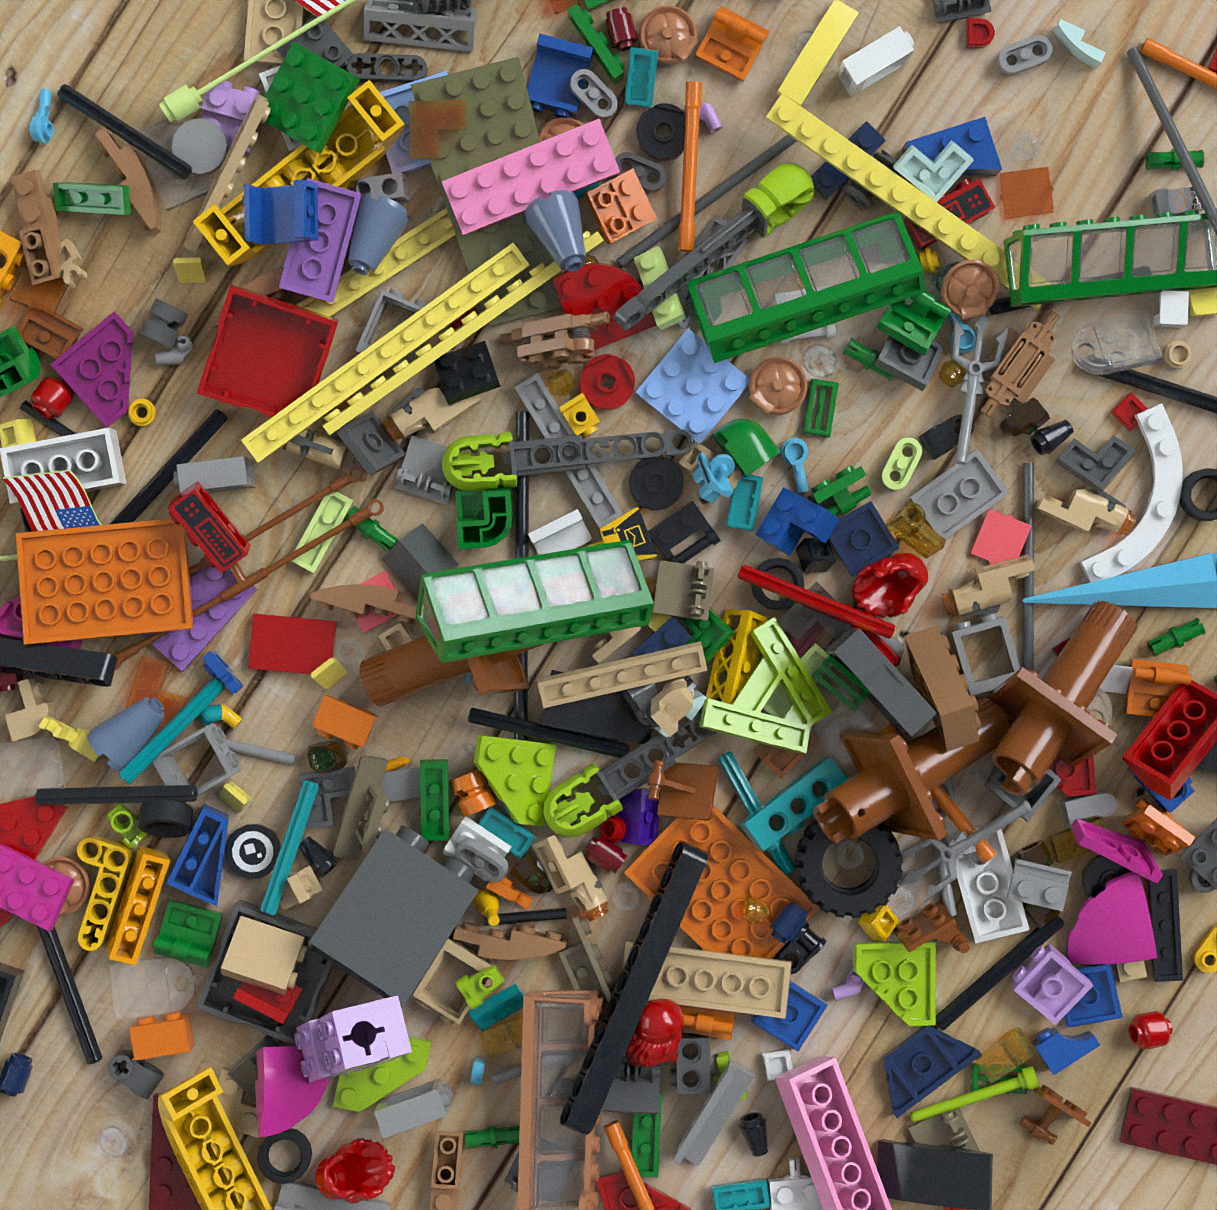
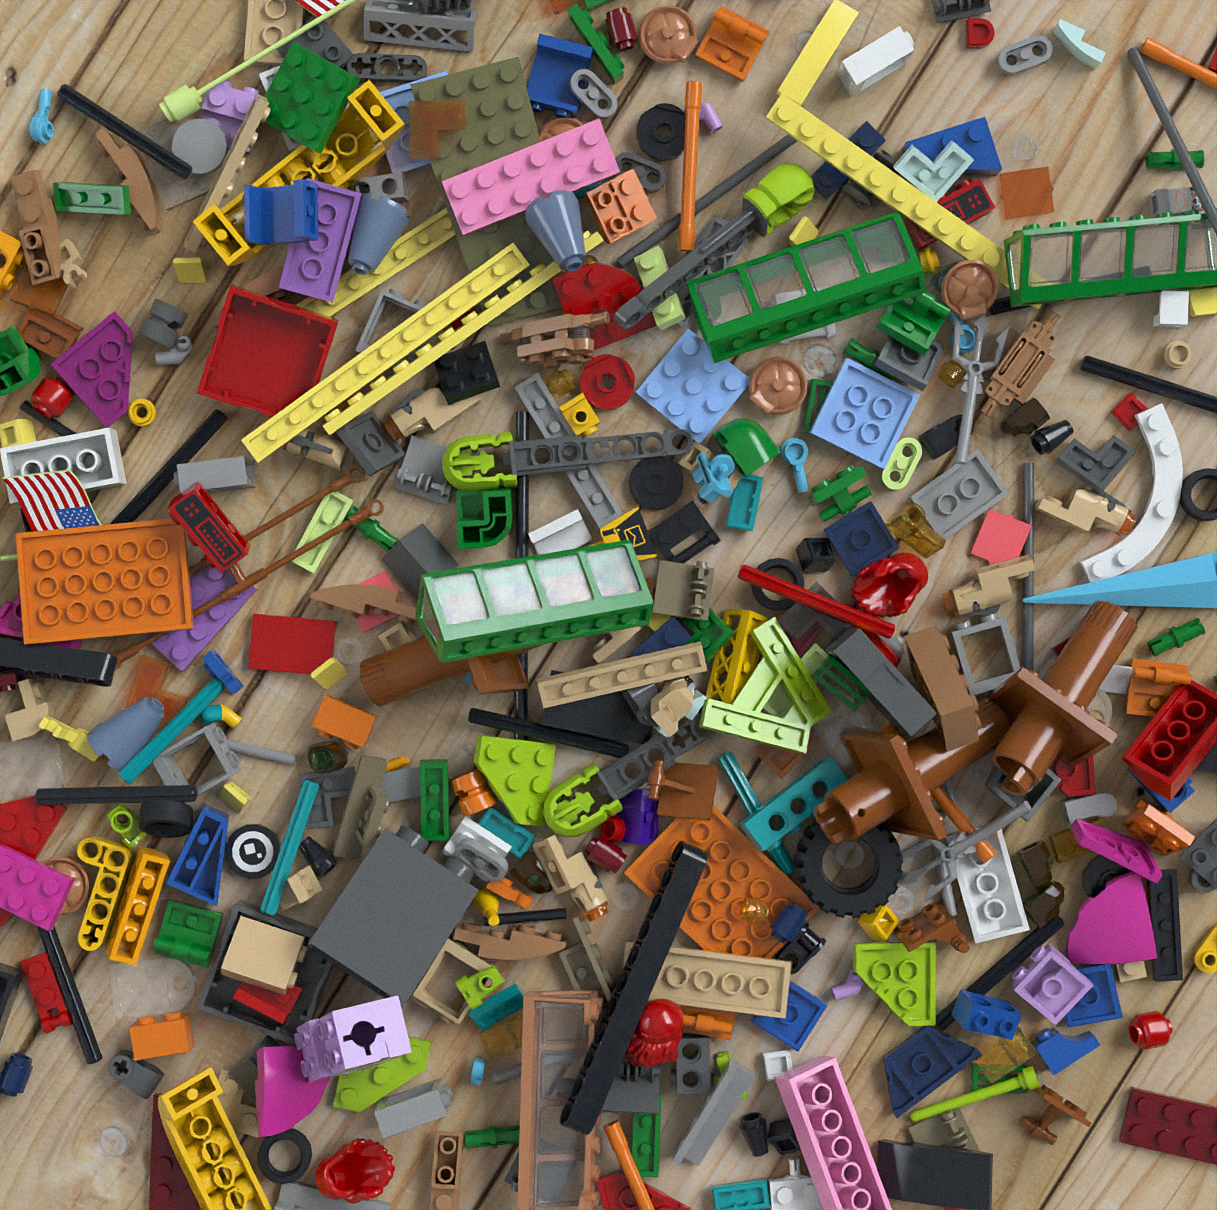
teal plate [624,47,659,107] -> none
blue brick [755,487,839,556] -> none
light grey plate [1006,858,1072,911] -> none
clear plate [1071,310,1163,375] -> none
none -> red plate [20,952,73,1034]
none -> black slope [767,1118,801,1155]
none -> light yellow slope [787,216,818,246]
none -> light blue plate [809,358,920,469]
none -> blue brick [951,990,1022,1040]

